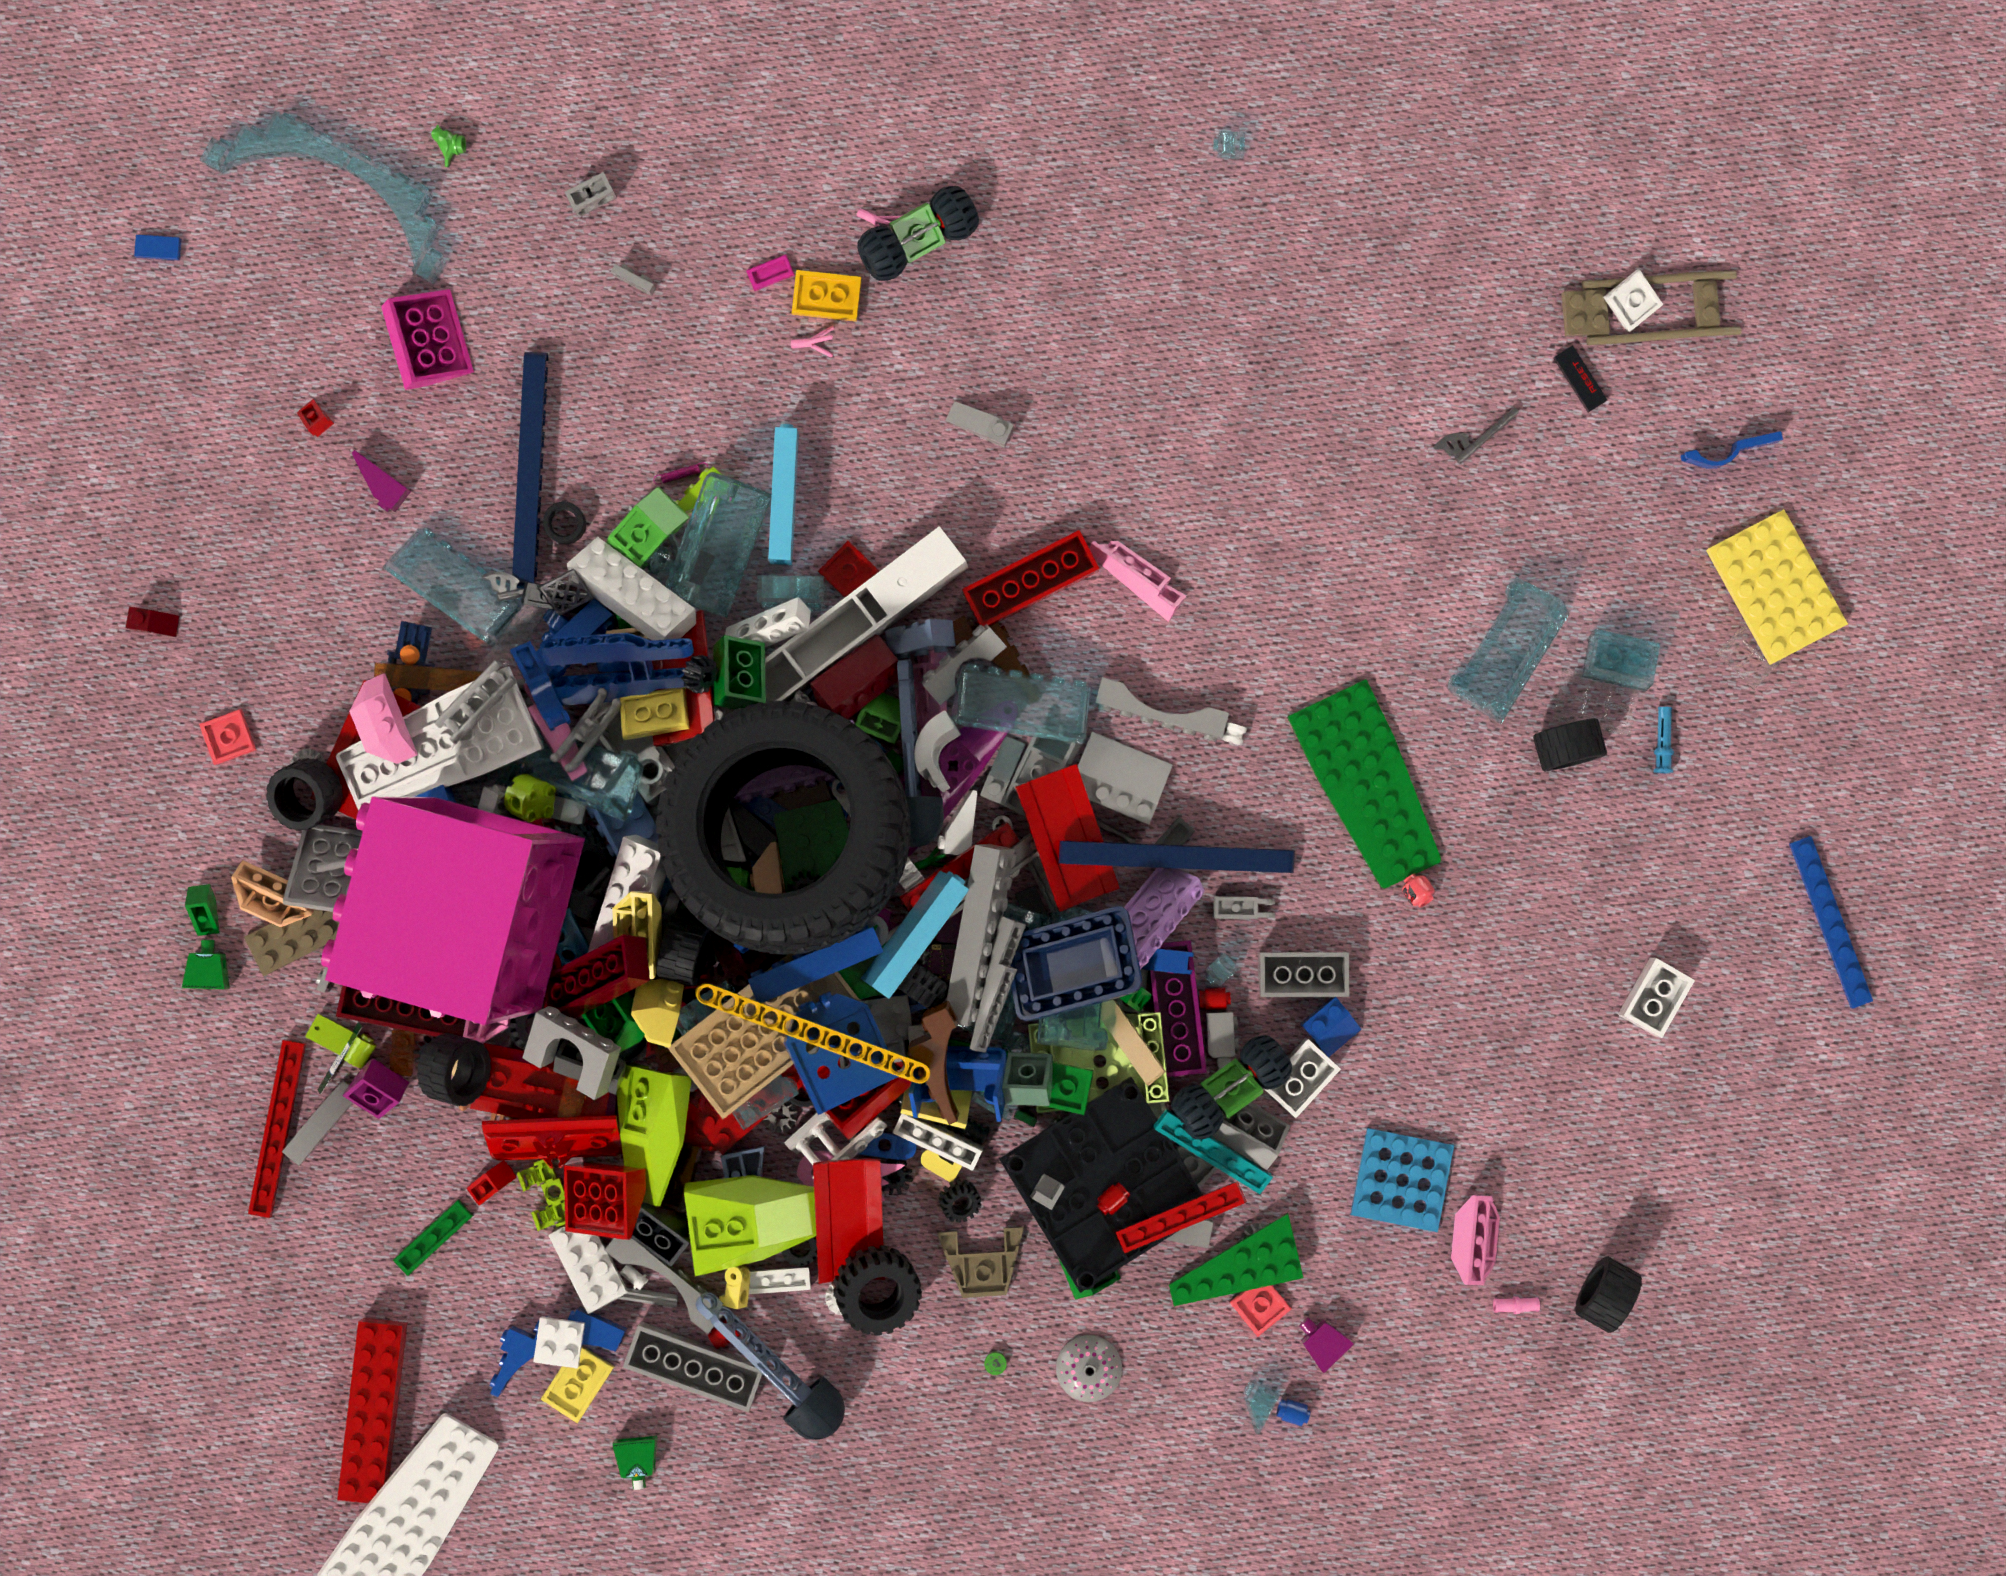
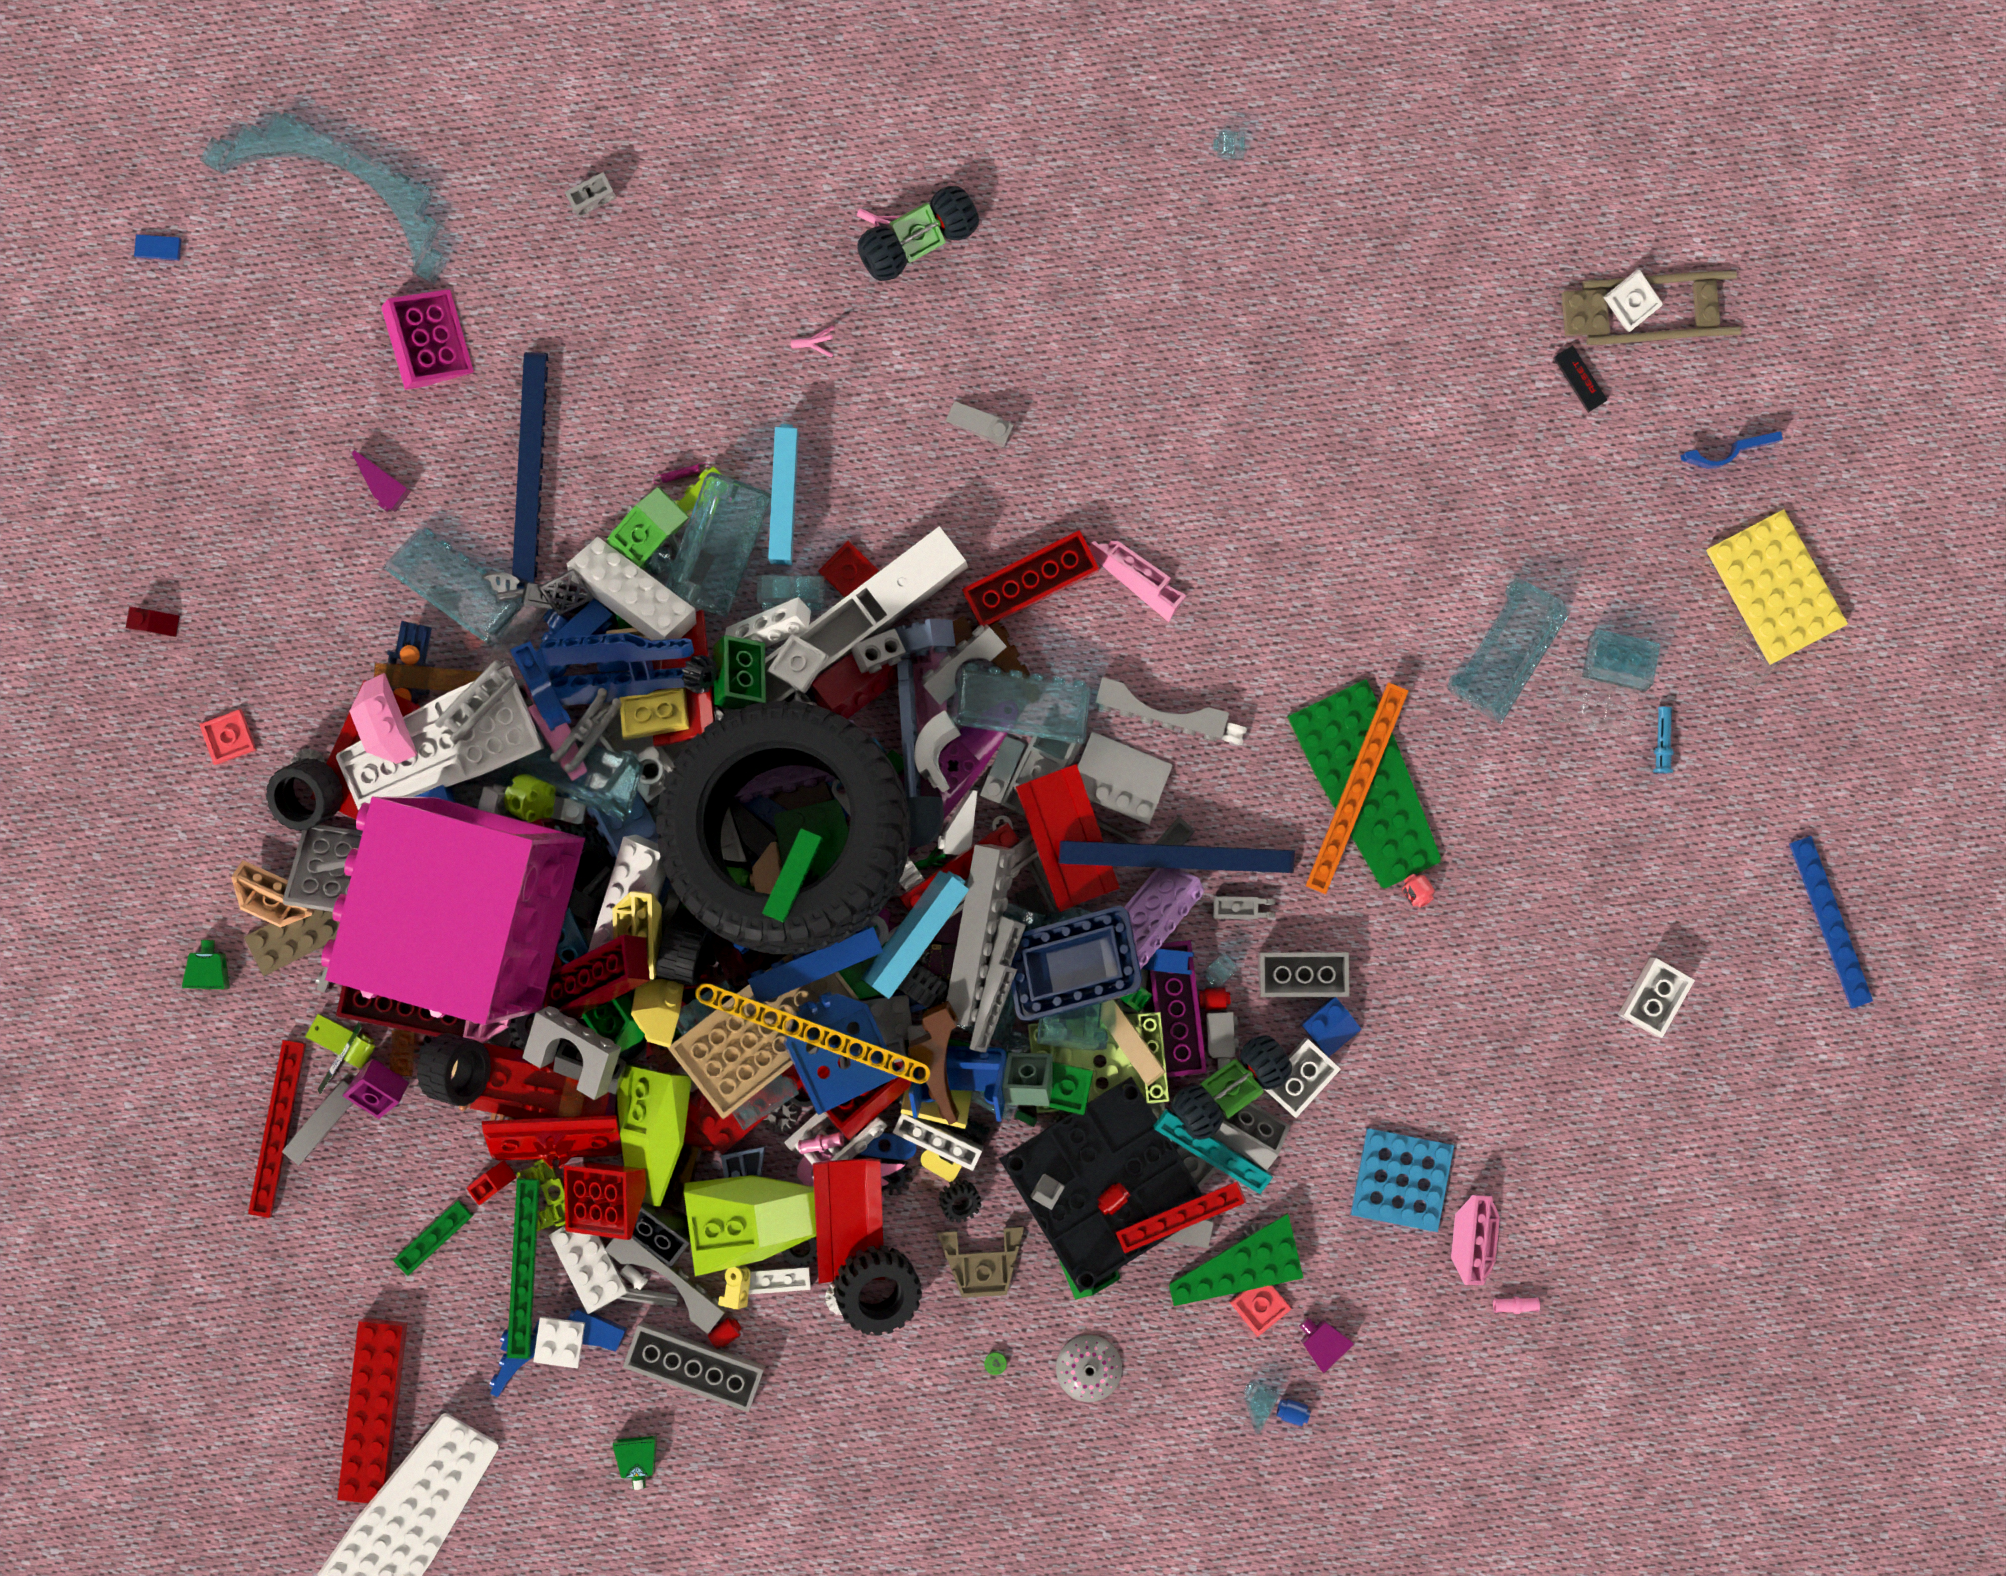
green slope [185,884,220,936] -> none
red slope [297,399,334,437] -> none
bright green animal [431,125,466,167] -> none
light yellow tile [541,1345,615,1423] -> none
black tyre [543,501,587,545] -> none
light grey plate [611,264,656,296] -> none
piece [696,1292,845,1440] -> none
dark pink tile [746,255,795,292] -> none
yellow plate [791,270,862,322] -> none
bright green slope [855,693,901,746] -> none
flat silver piece [1433,407,1519,464] -> none
black tyre [1533,718,1607,772] -> none
black tyre [1575,1256,1642,1333] -> none
none -> green tile [507,1178,540,1359]
none -> green tile [762,829,823,923]
none -> white plate [767,634,829,694]
none -> bright pink pin [798,1132,844,1155]
none -> light grey brick [851,628,906,674]
none -> orange plate [1305,682,1409,894]

